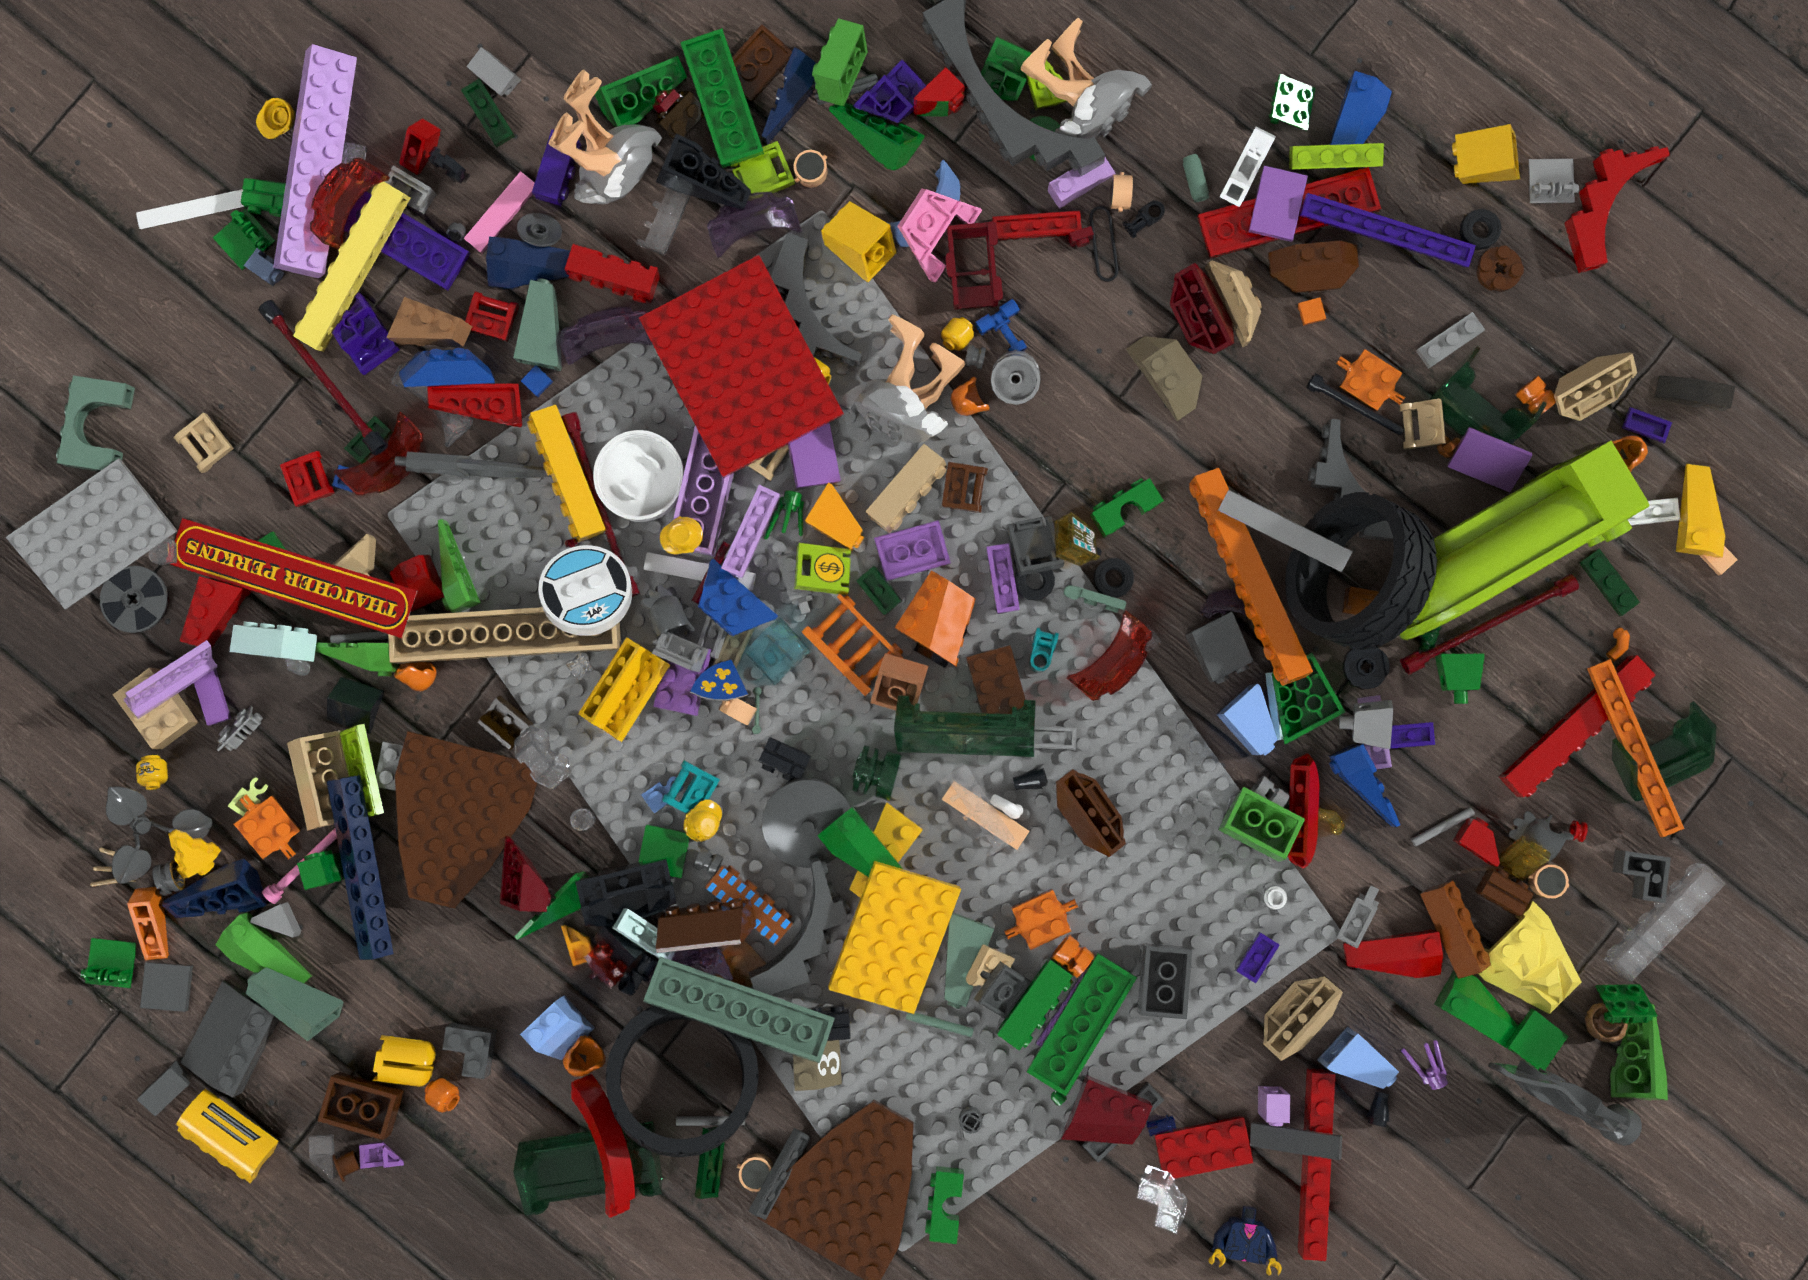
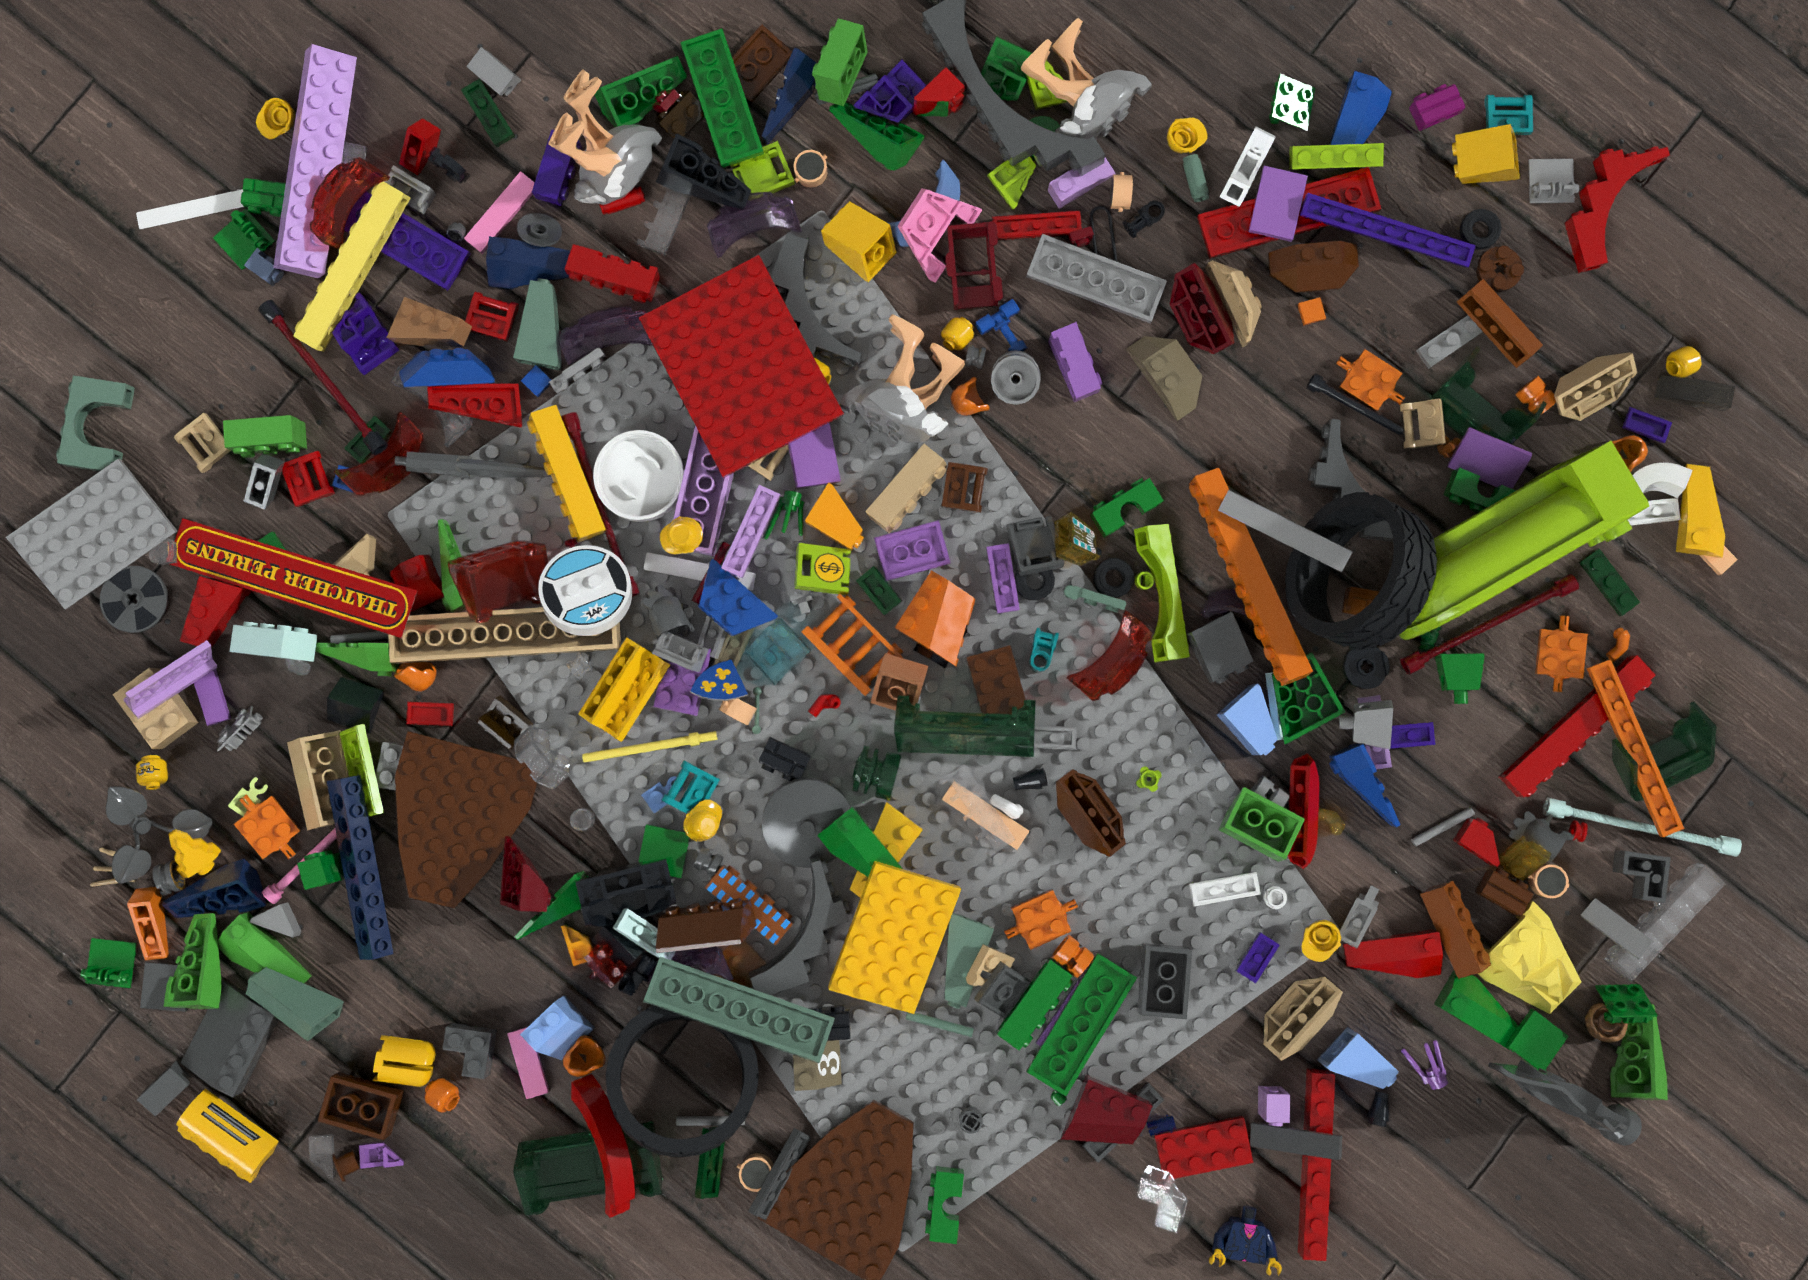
none -> bright green wedge [164,913,222,1009]
none -> bright green brick [223,415,307,458]
none -> dark grey brick [243,453,285,509]
none -> red tile [406,702,454,726]
none -> clear red windscreen [448,540,548,623]
none -> bright pink tile [507,1027,550,1099]
none -> light grey hinge [549,348,607,394]
none -> light yellow bar [582,731,718,763]
none -> red piece [599,186,646,215]
none -> red arm [808,694,841,718]
none -> lime wing [987,157,1036,210]
none -> light grey plate [1026,234,1167,324]
none -> medium lavender wedge [1048,322,1102,403]
none -> lime arch [1134,524,1190,662]
none -> lime hinge [1134,571,1154,590]
none -> lime plate [1136,766,1162,792]
none -> yellow hat [1167,118,1207,153]
none -> white tile [1189,872,1261,906]
none -> yellow hat [1301,920,1341,962]
none -> magenta brick [1409,84,1465,131]
none -> green arch [1443,467,1516,513]
none -> dark orange brick [1457,279,1543,368]
none -> teal plate [1484,95,1533,135]
none -> orange plate [1535,616,1588,693]
none -> light aqua hose [1543,798,1742,857]
none -> light grey tile [1581,898,1654,960]
none -> white arch [1627,463,1693,520]
none -> yellow head [1666,346,1702,379]

